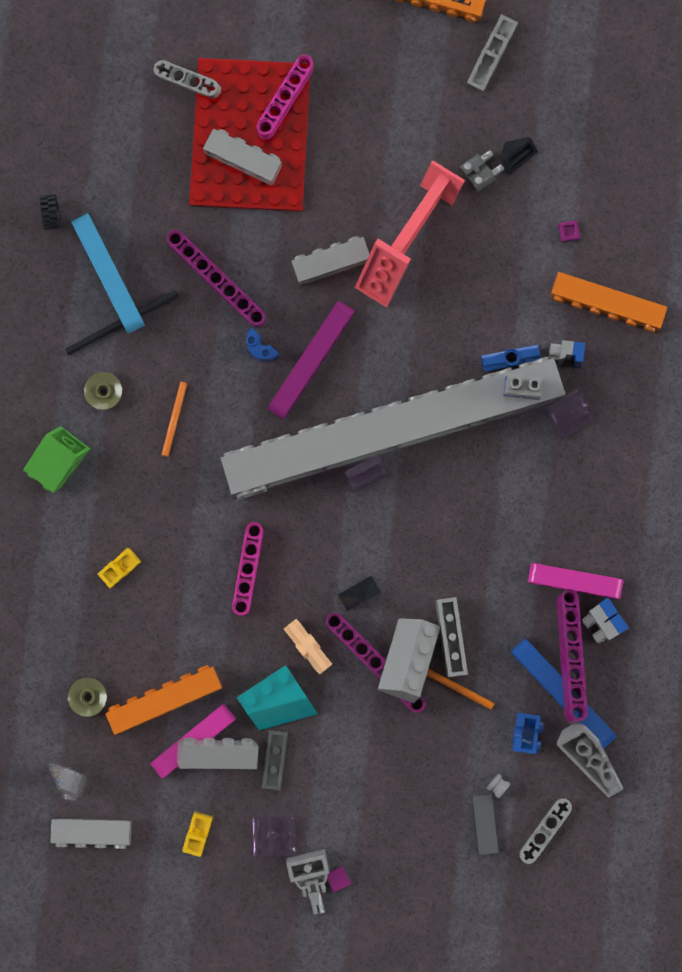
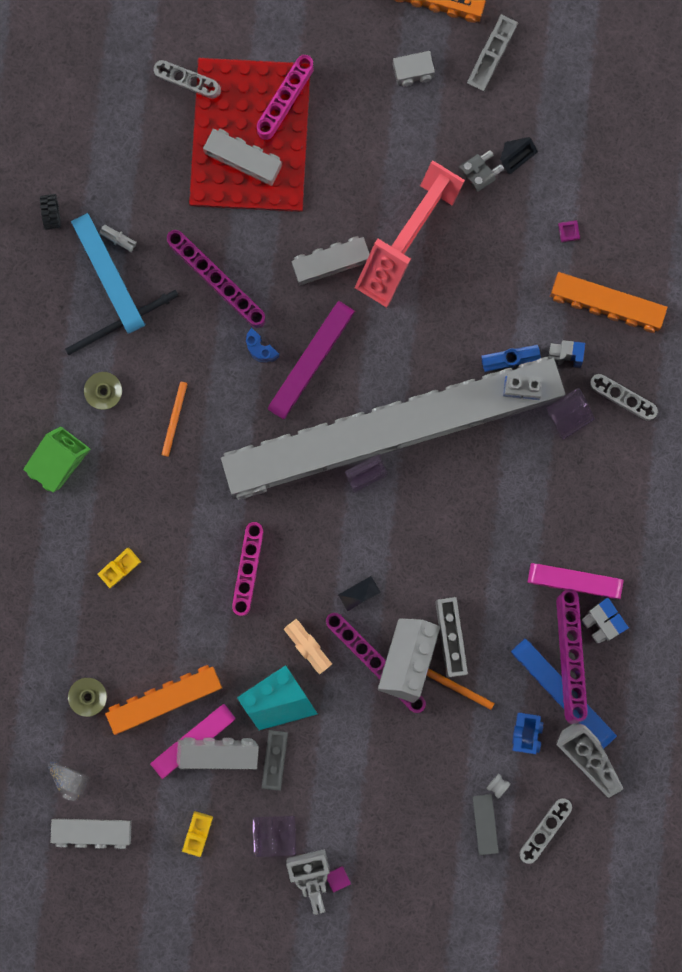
none -> light grey axle [99,225,137,252]
none -> light grey brick [393,51,435,86]
none -> light grey beam [590,374,658,421]

